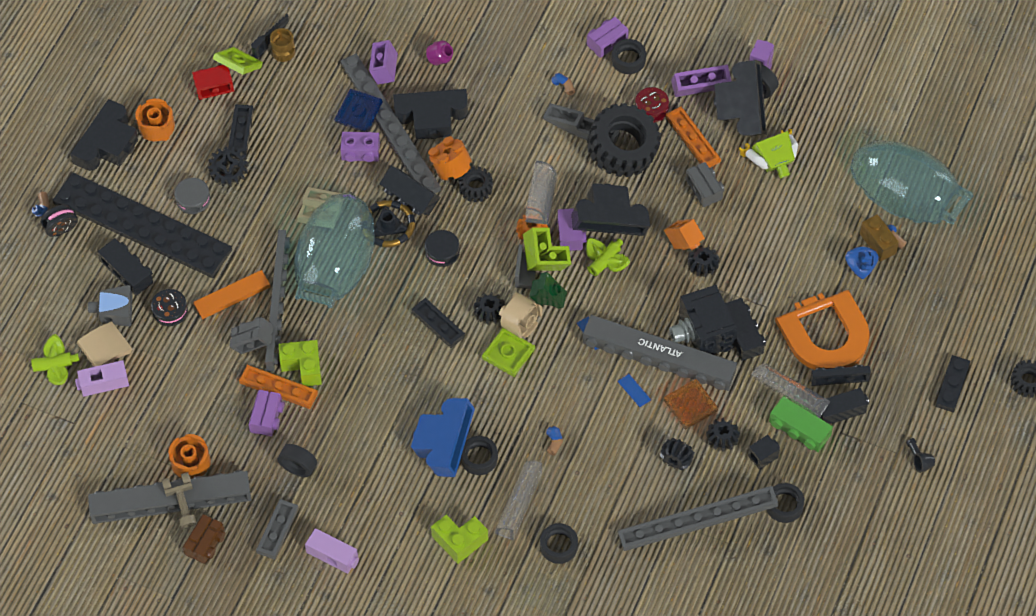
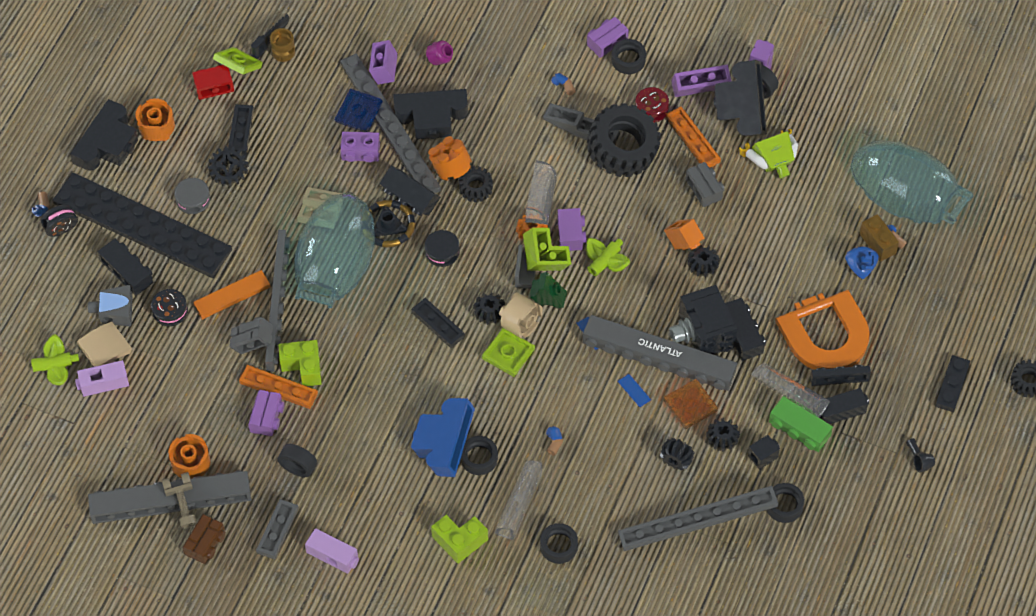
black brick [571,183,650,236] -> none

